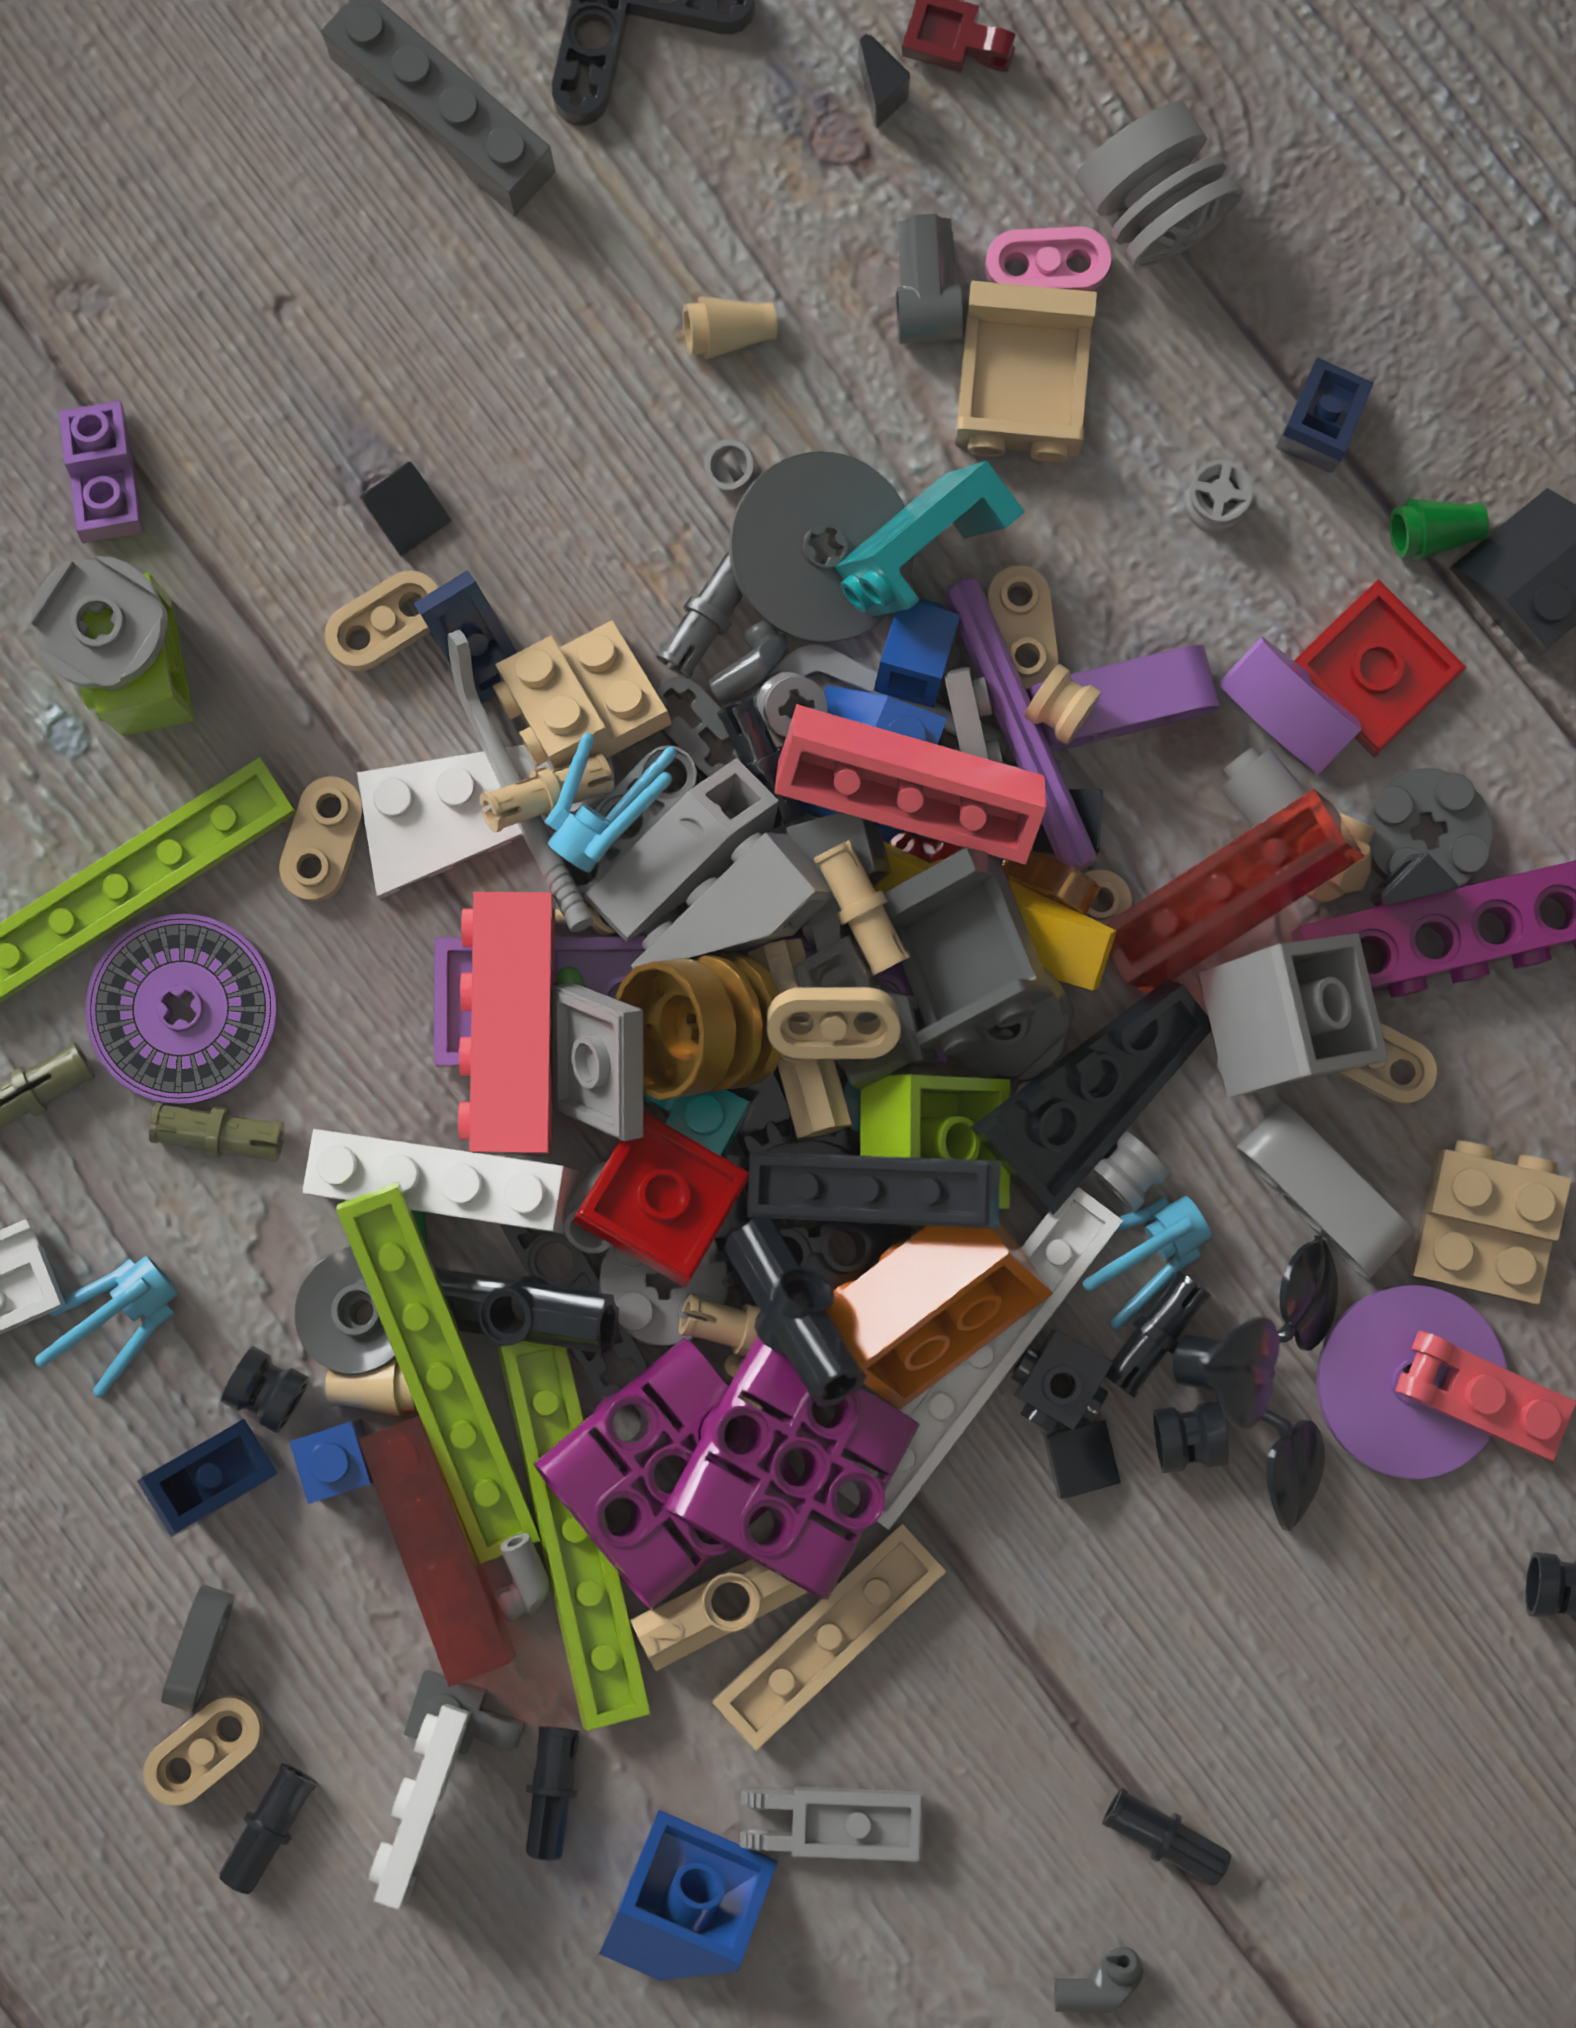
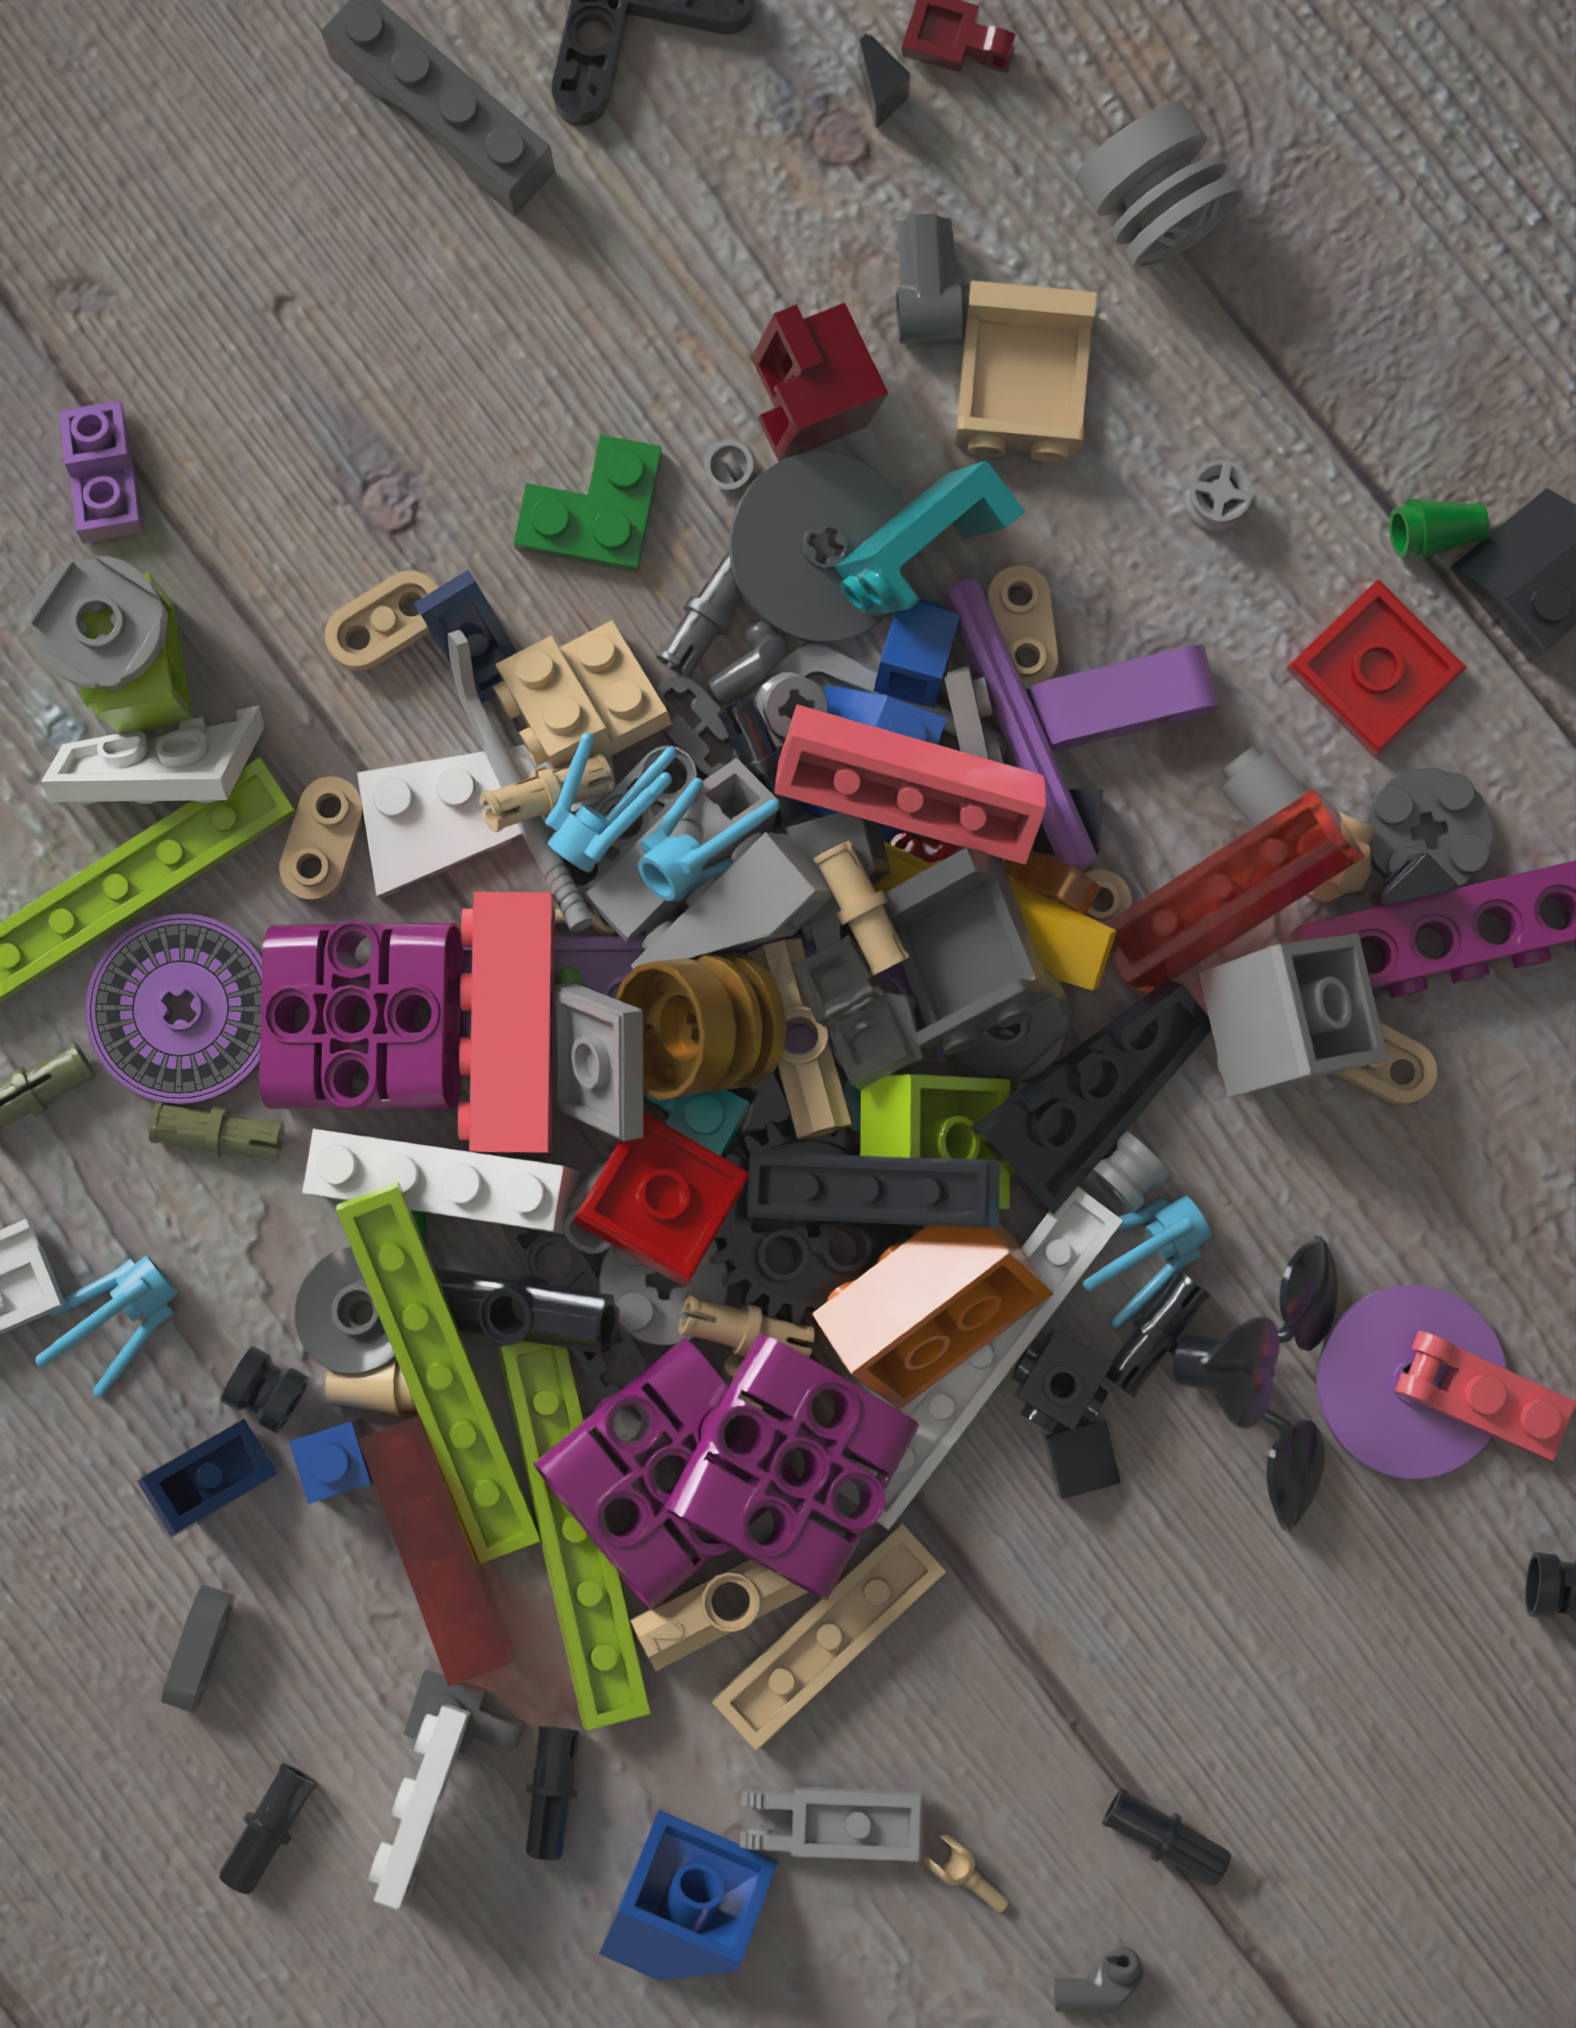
tan plate [143,1695,264,1806] -> none
black slope [360,461,451,557] -> none
light grey arm [494,1533,549,1621] -> none
tan cone [683,296,778,360] -> none
black piece [724,1218,867,1407] -> none
tan plate [767,988,901,1059] -> none
bright pink plate [985,226,1111,292] -> none
tan wheel [1024,663,1102,746] -> none
black wheel [1153,1401,1229,1473] -> none
medium lavender slope [1220,636,1362,775] -> none
light grey beam [1236,1103,1414,1280] -> none
dark blue slope [1275,357,1374,473] -> none
tan plate [1409,1141,1572,1305] -> none
none -> white wing [41,706,265,805]
none -> magenta connector [259,920,464,1111]
none -> green plate [513,435,662,573]
none -> medium azure plant [638,778,780,902]
none -> dark red plate [751,302,889,462]
none -> tan hand [924,1835,1009,1913]

